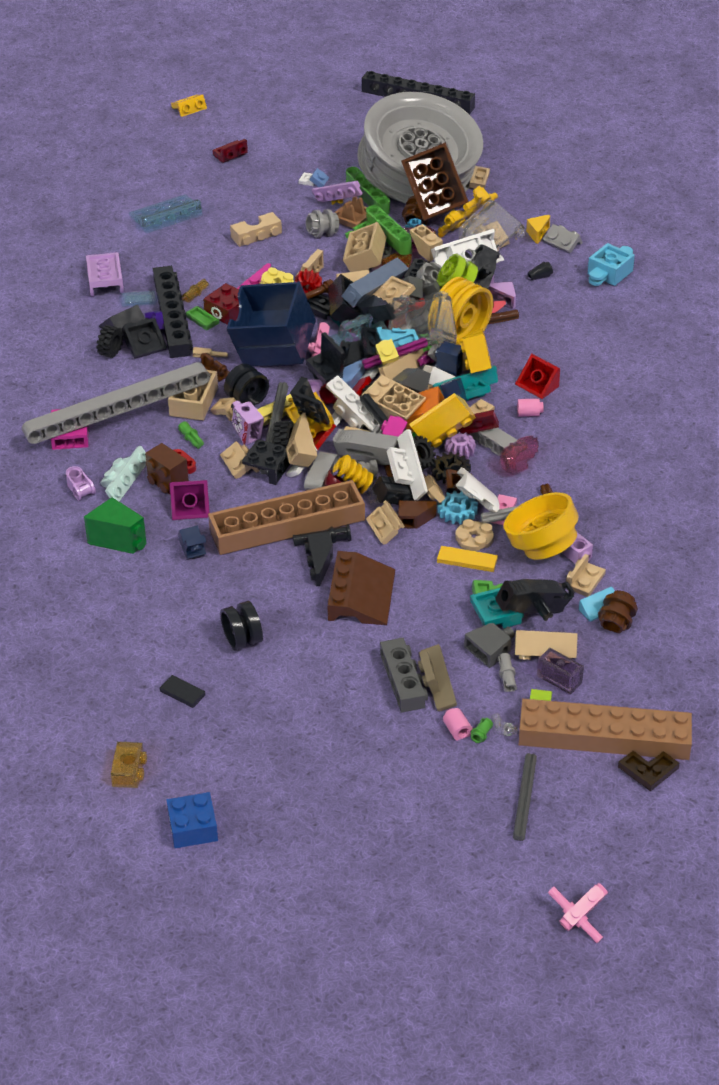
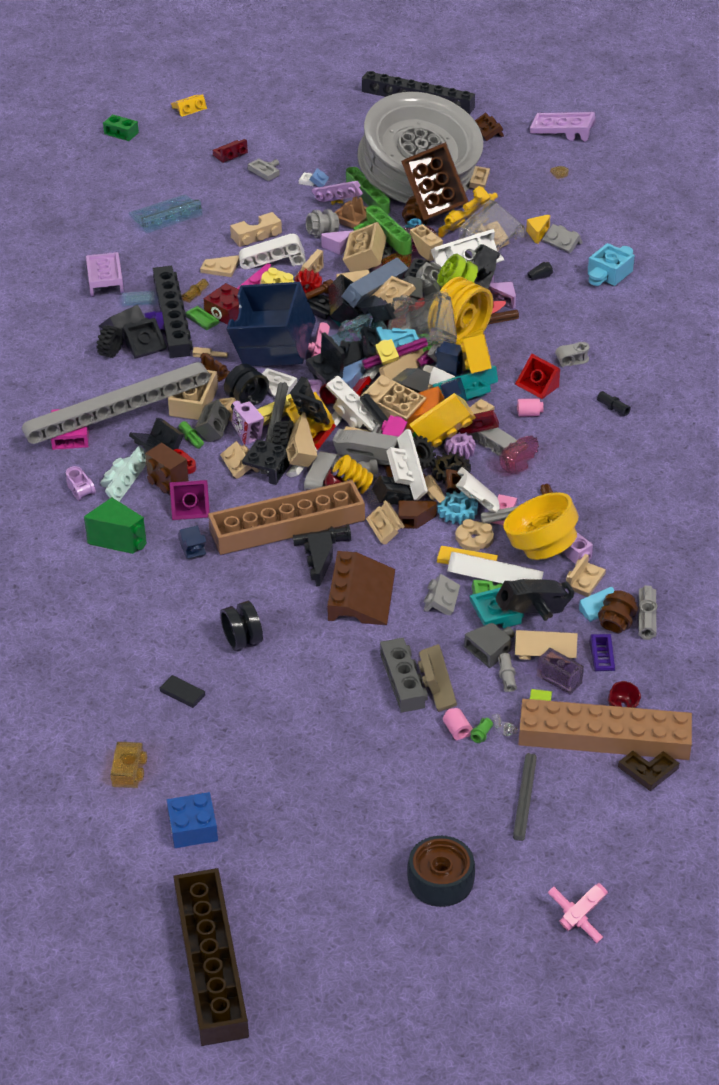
none -> green brick [103,114,139,141]
none -> black bracket [129,418,184,451]
none -> dark brown brick [173,868,249,1046]
none -> dark grey brick [195,399,231,442]
none -> tan wing [200,255,240,277]
none -> white beam [239,234,306,269]
none -> light grey plate [248,159,280,181]
none -> white wing [262,368,297,398]
none -> lavender slope [321,231,352,255]
none -> wheel [407,835,475,907]
none -> light grey bracket [423,574,460,615]
none -> white beam [447,552,544,584]
none -> reddish brown bracket [475,112,504,141]
none -> lavender hinge [530,112,595,142]
none -> clear yellow tile [550,166,569,179]
none -> light grey piece [555,342,590,367]
none -> dark purple slope [589,634,615,672]
none -> black pin [597,391,631,416]
none -> dark red hair [608,681,641,708]
none -> light grey piece [638,585,657,640]

